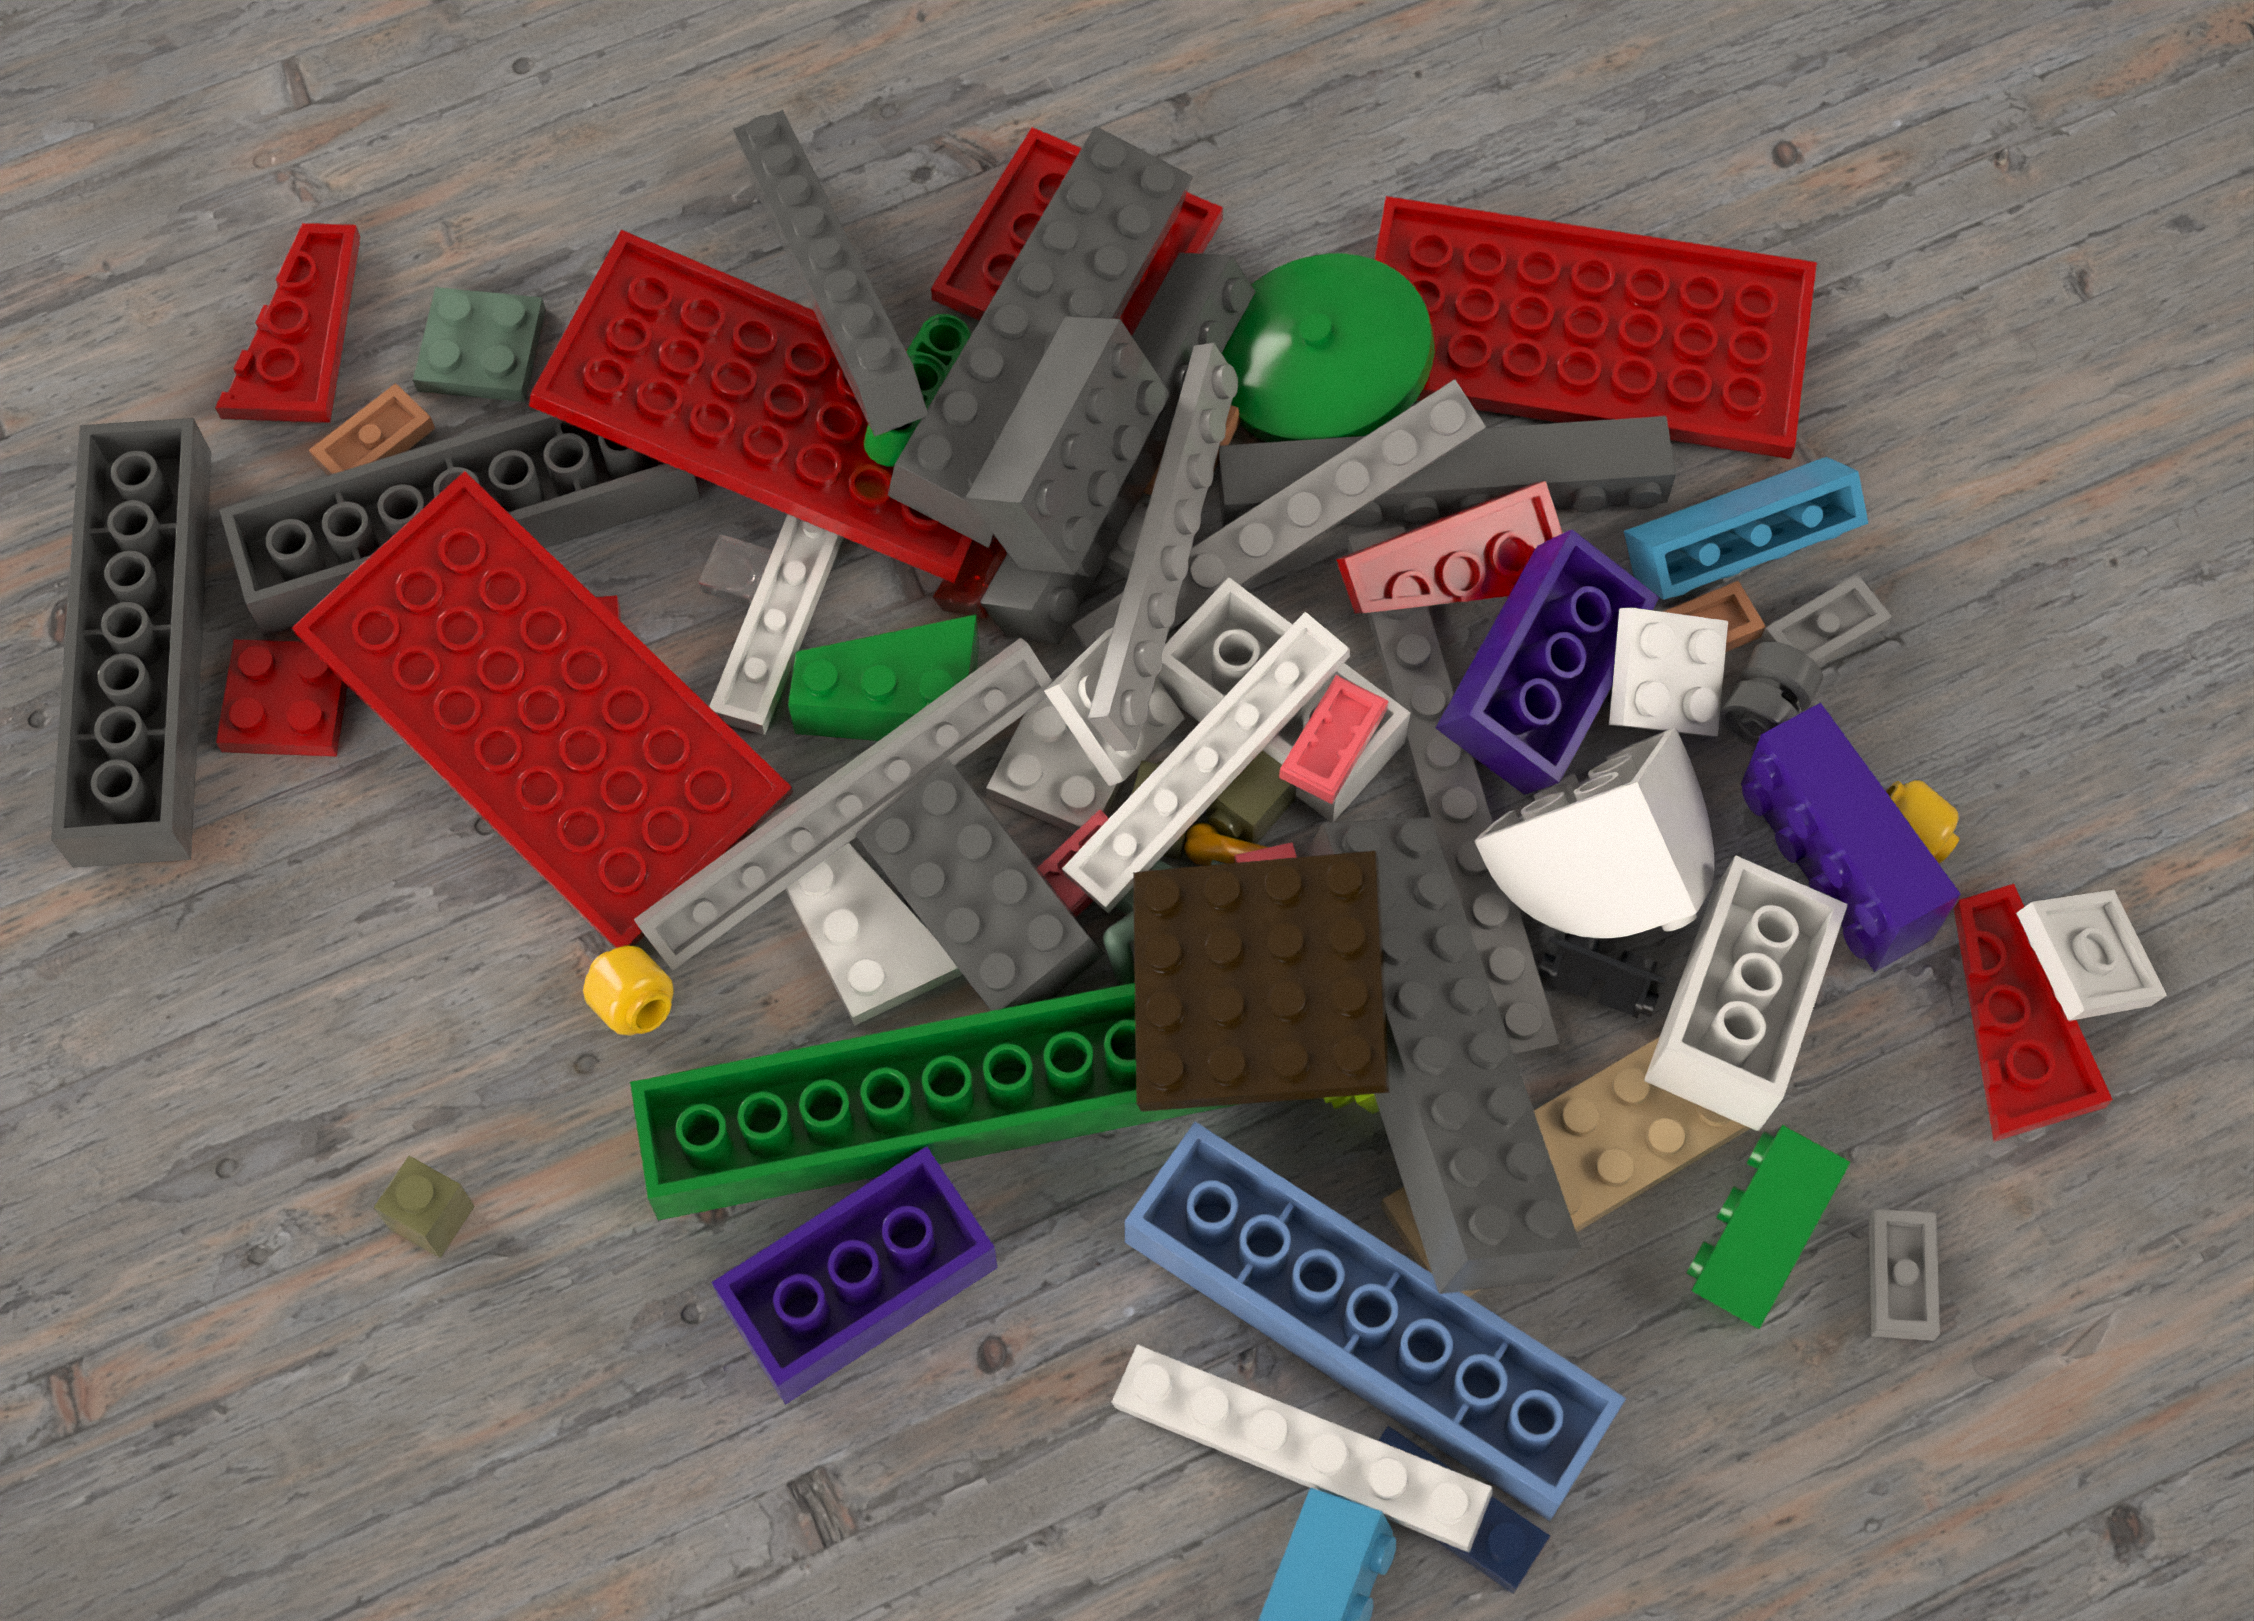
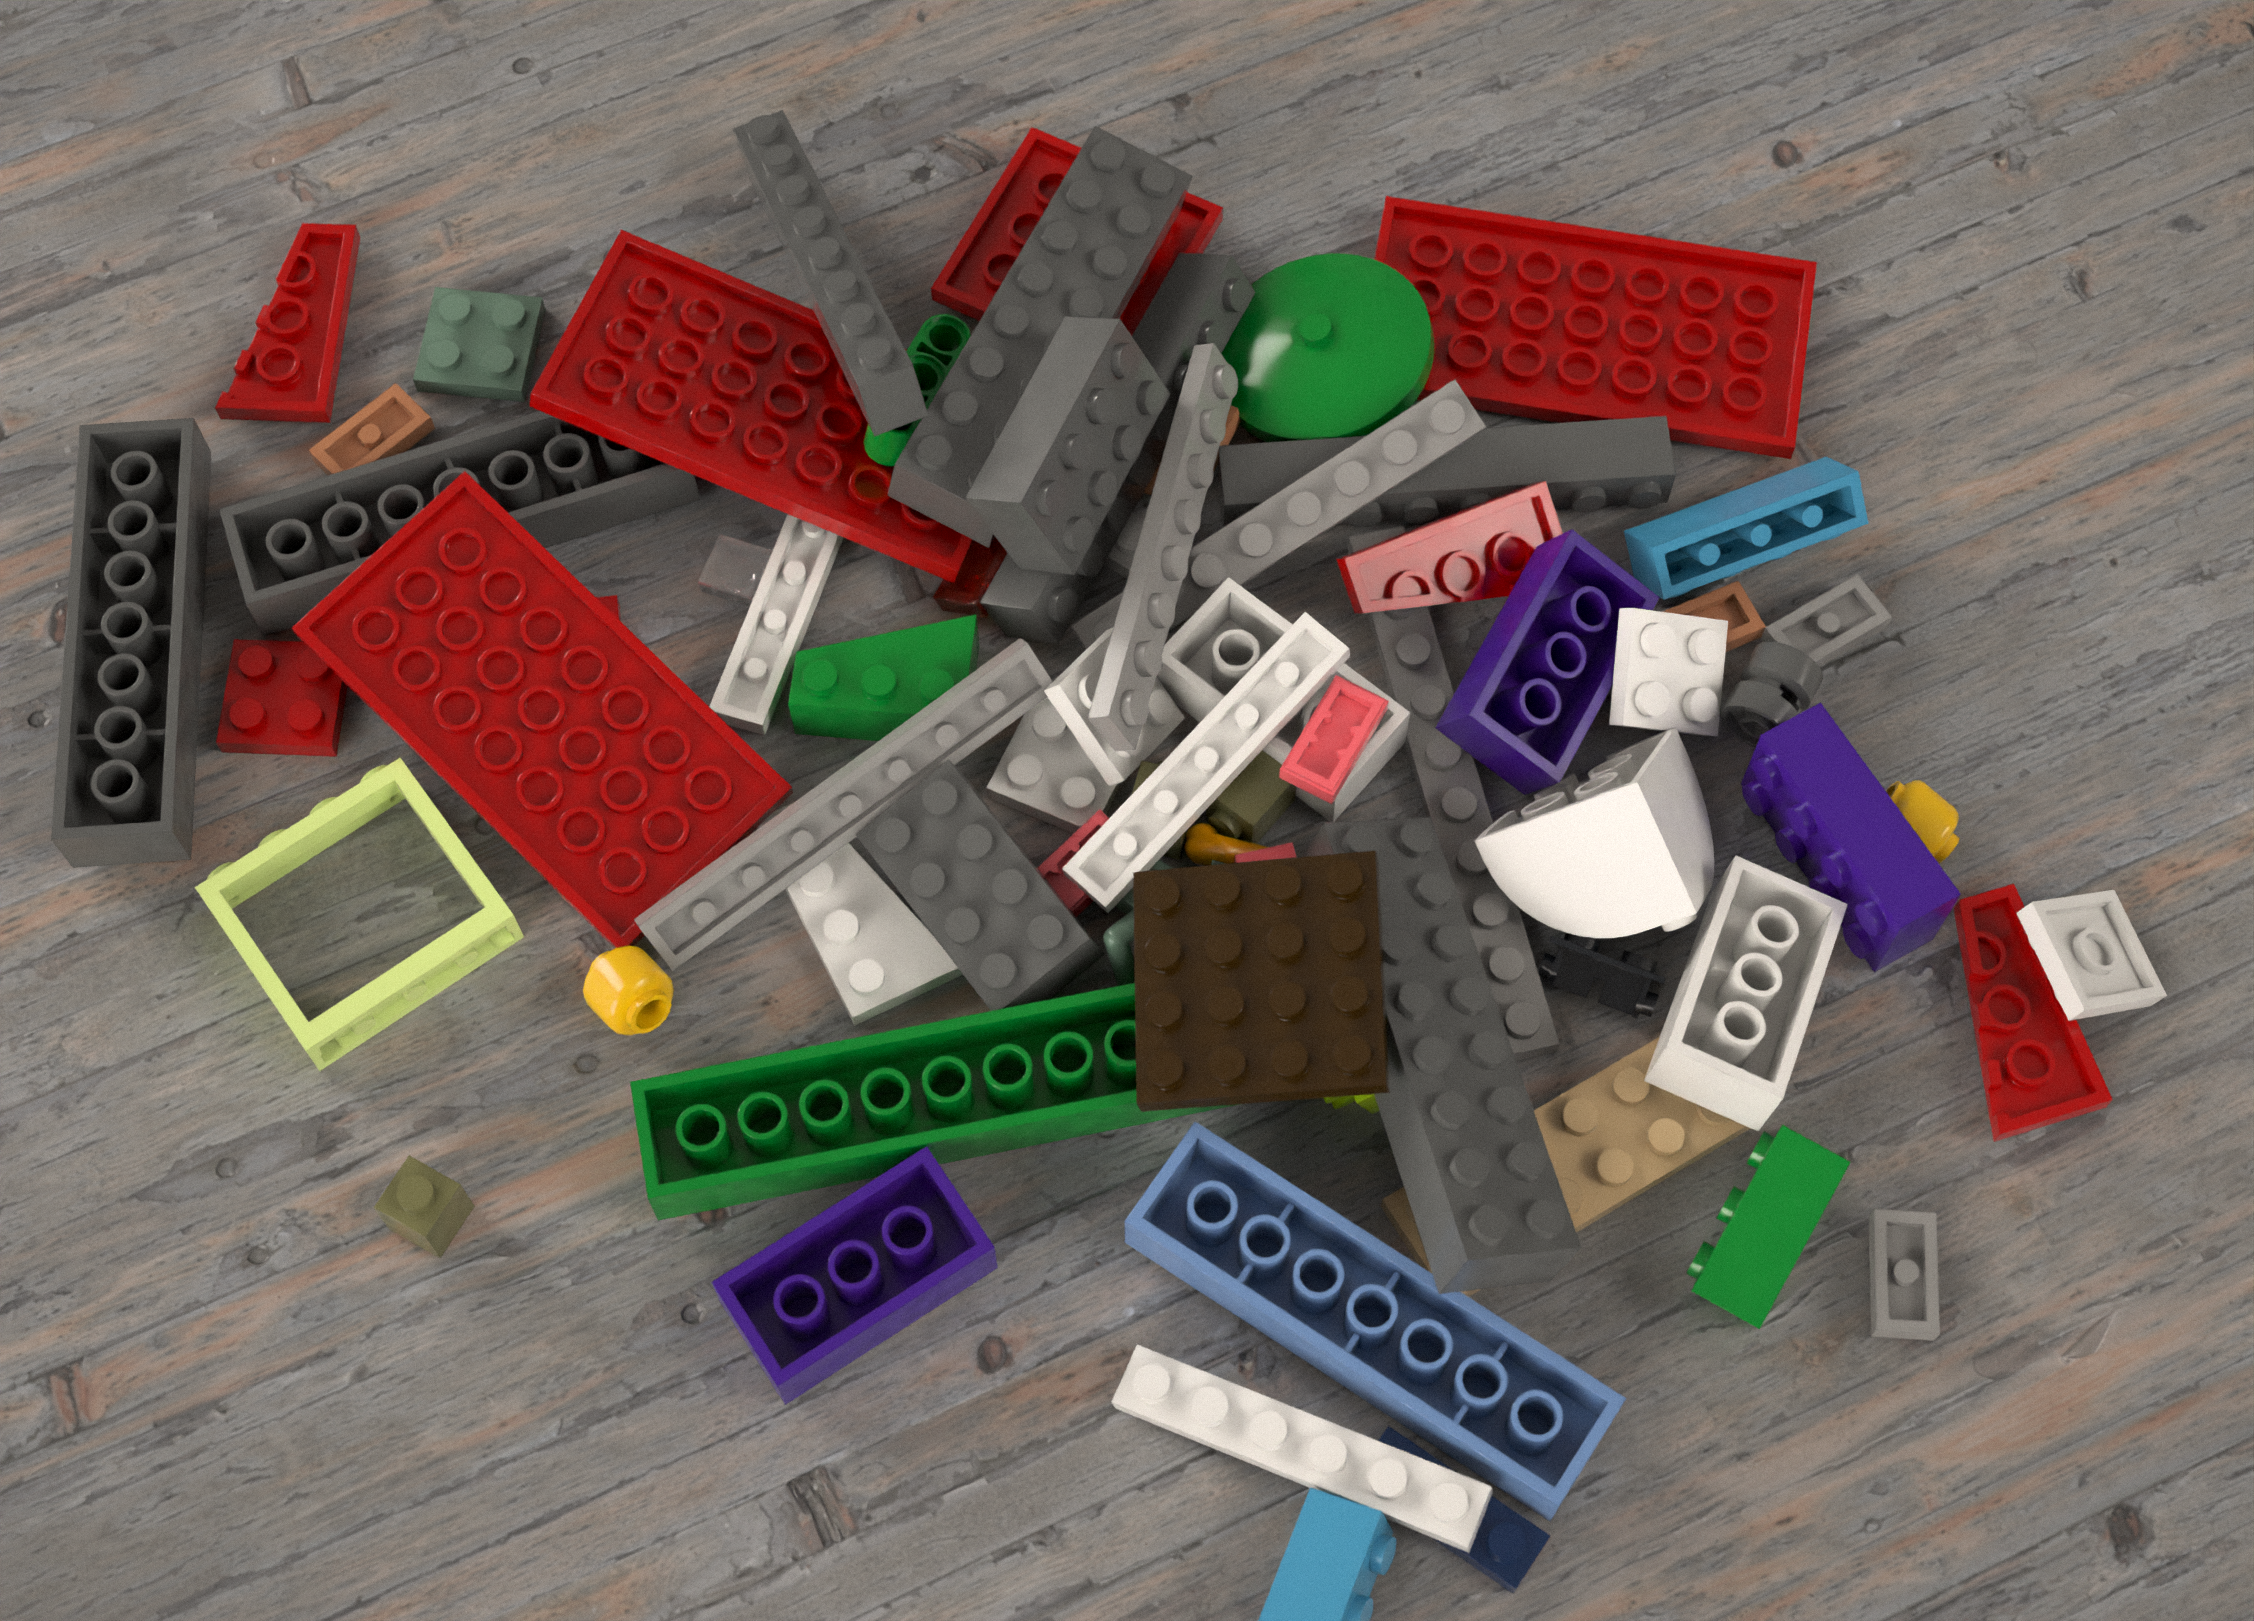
none -> yellowish green window [195,758,524,1071]

